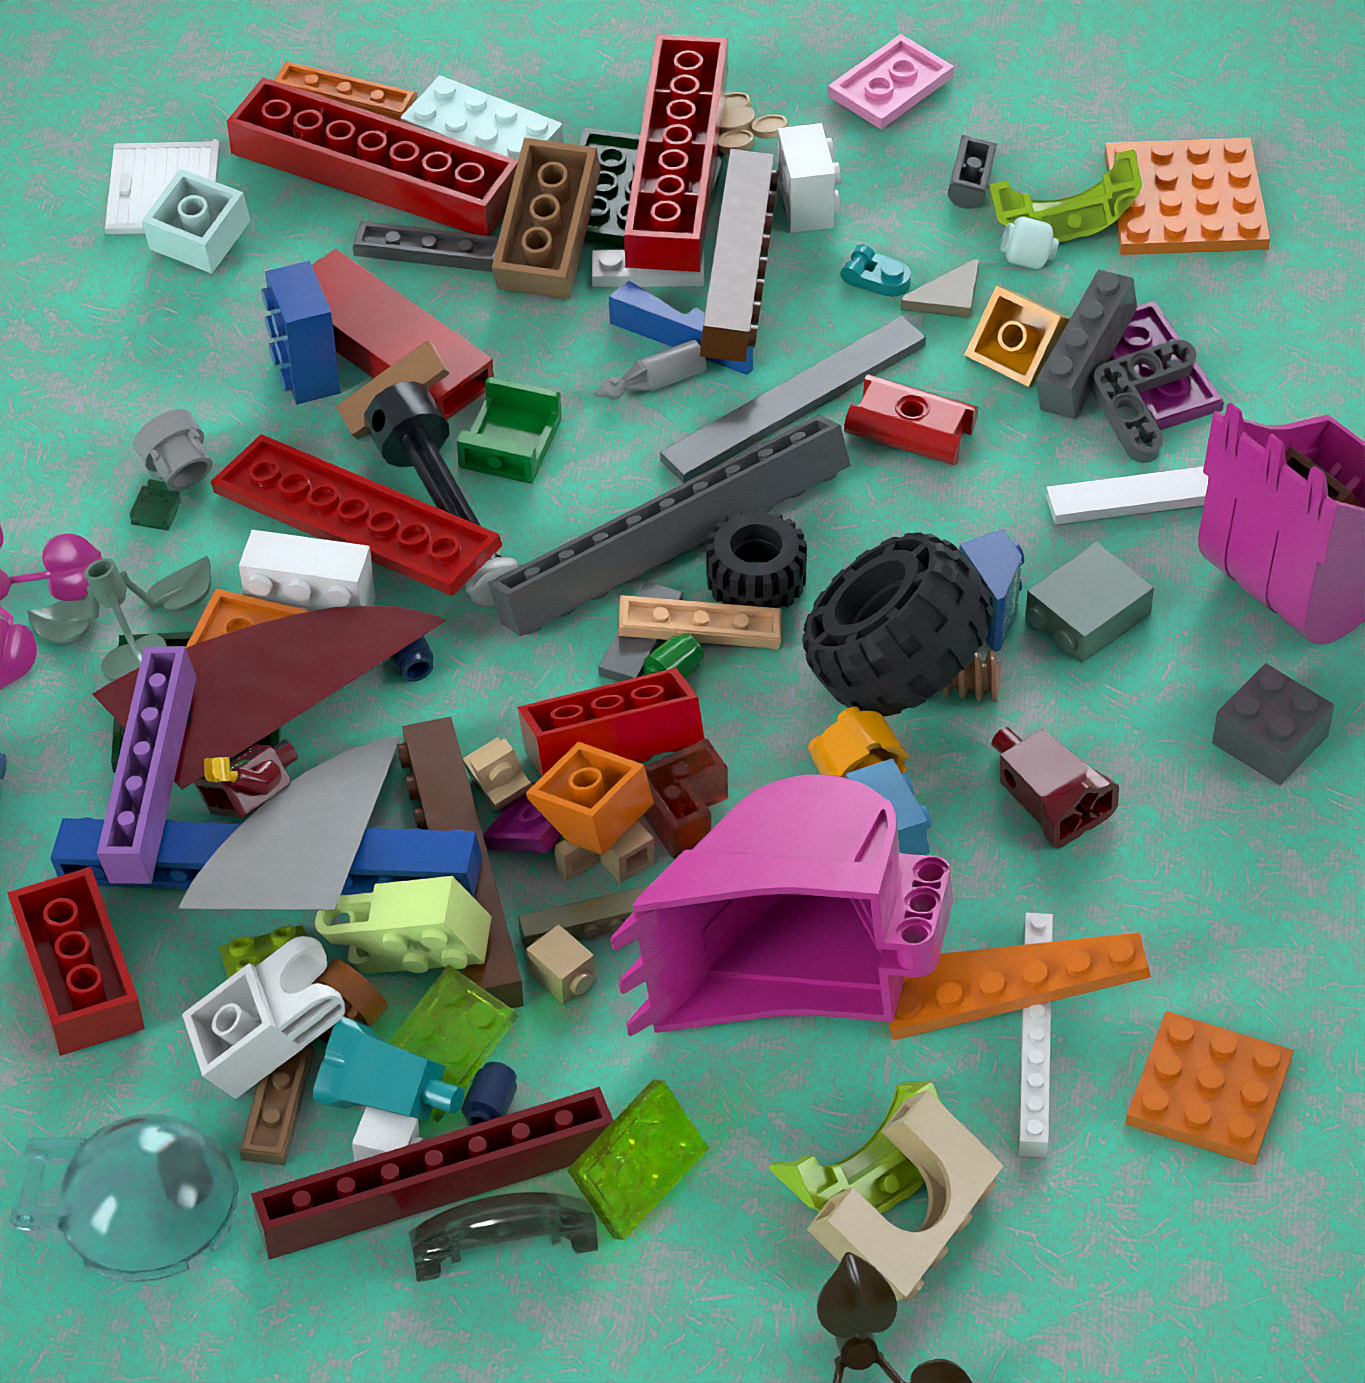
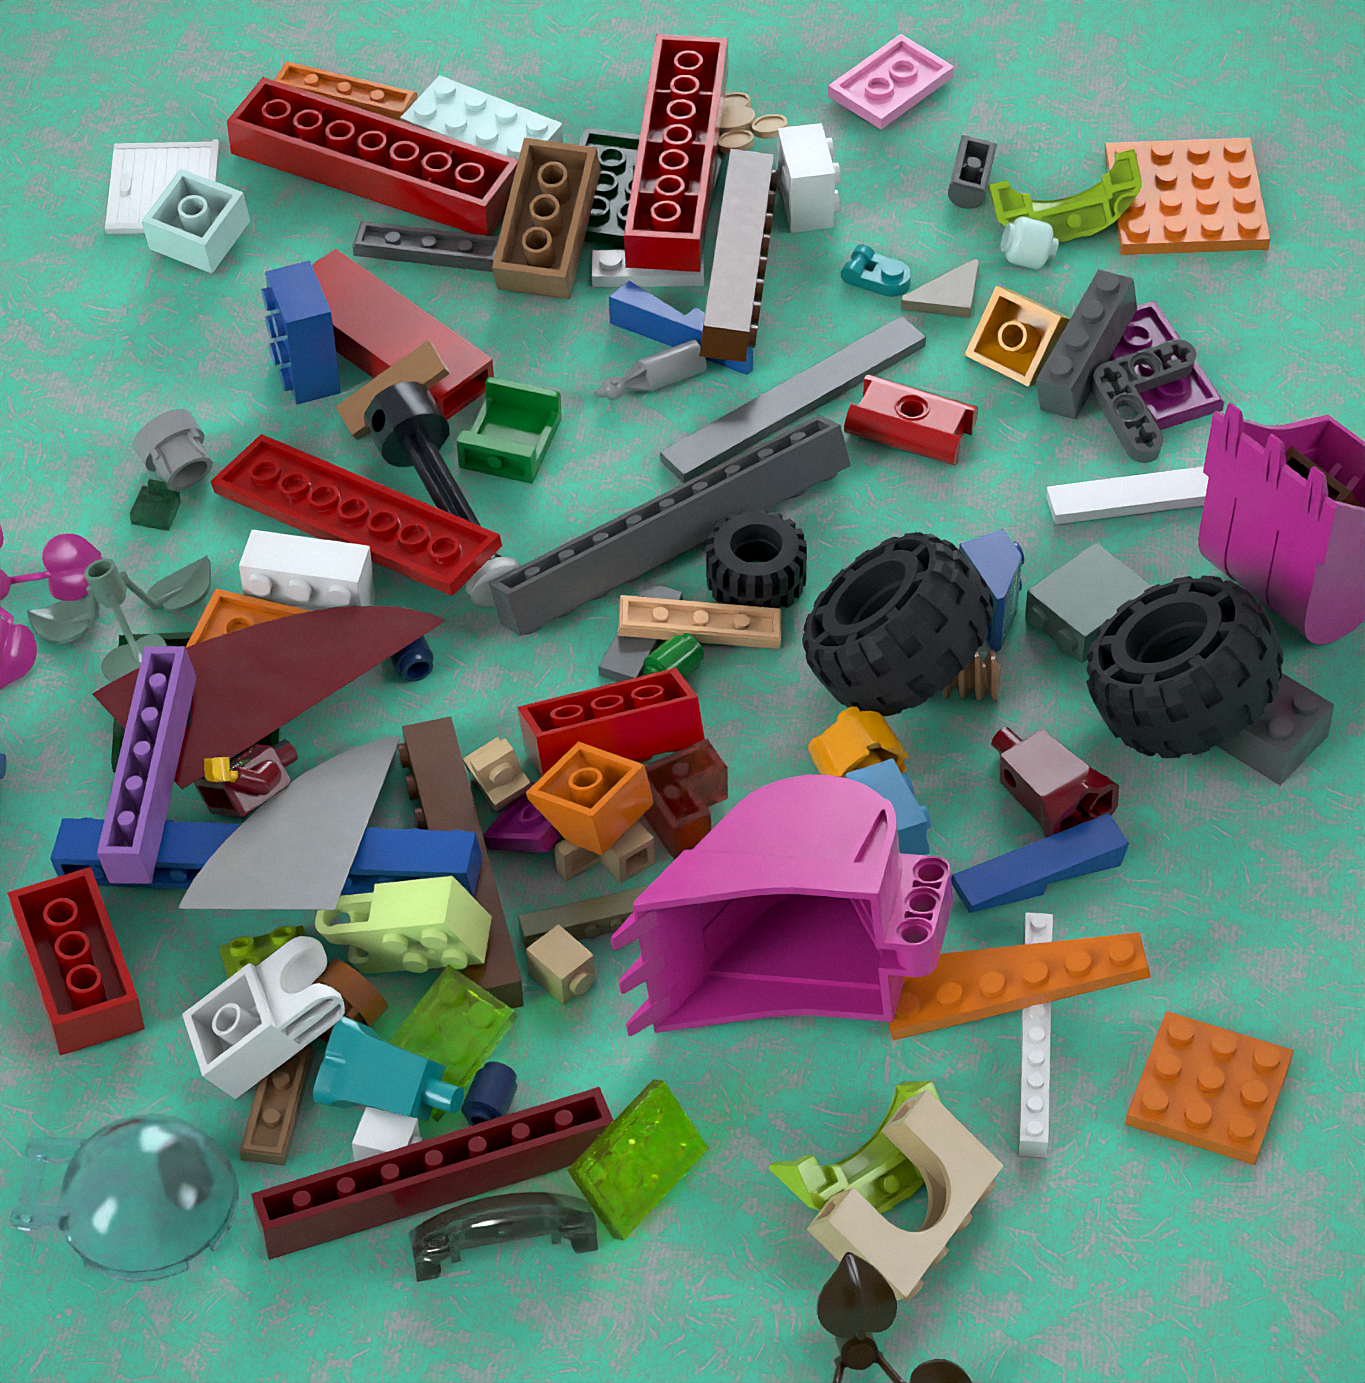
none -> blue slope [951,813,1129,913]
none -> black tyre [1086,575,1283,758]

